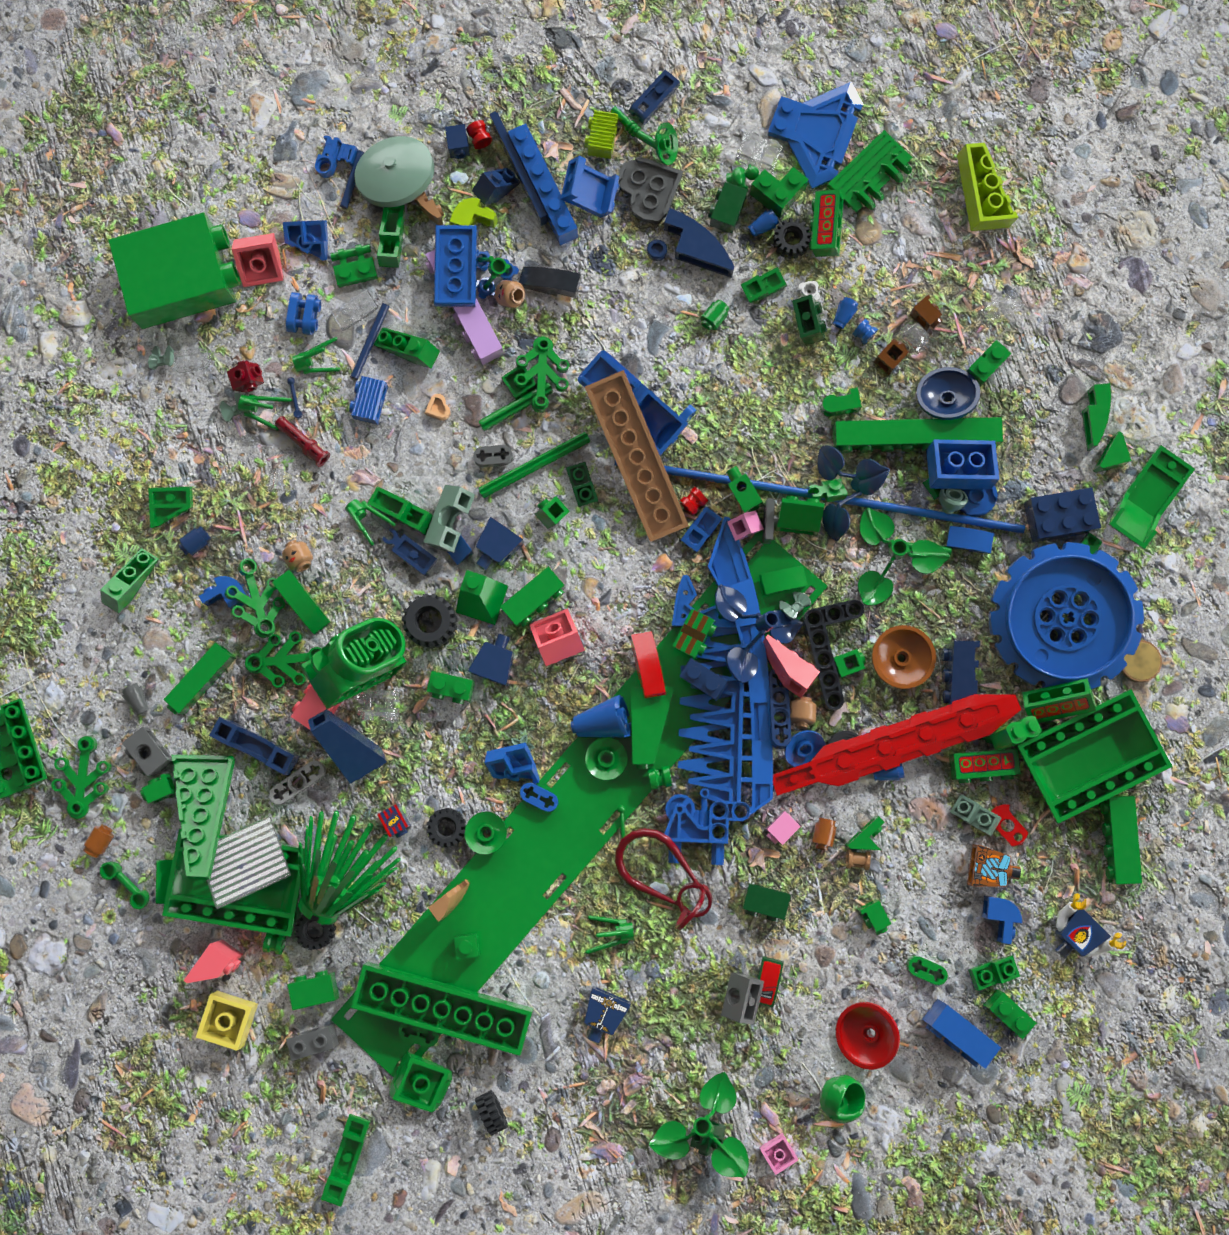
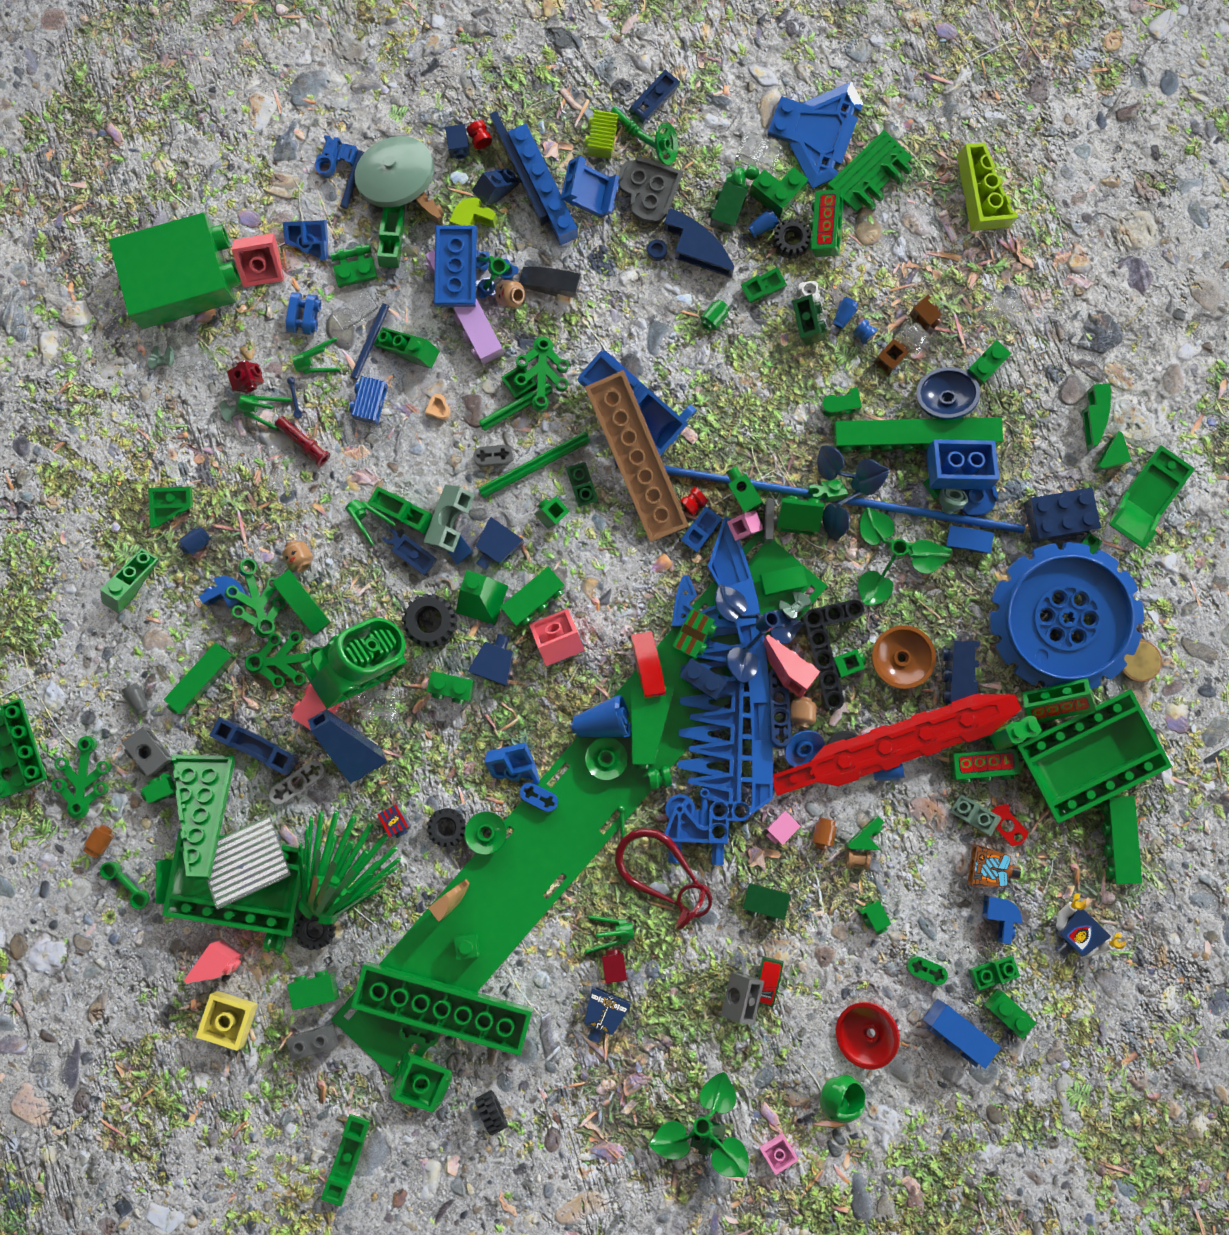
none -> dark red brick [602,949,627,984]

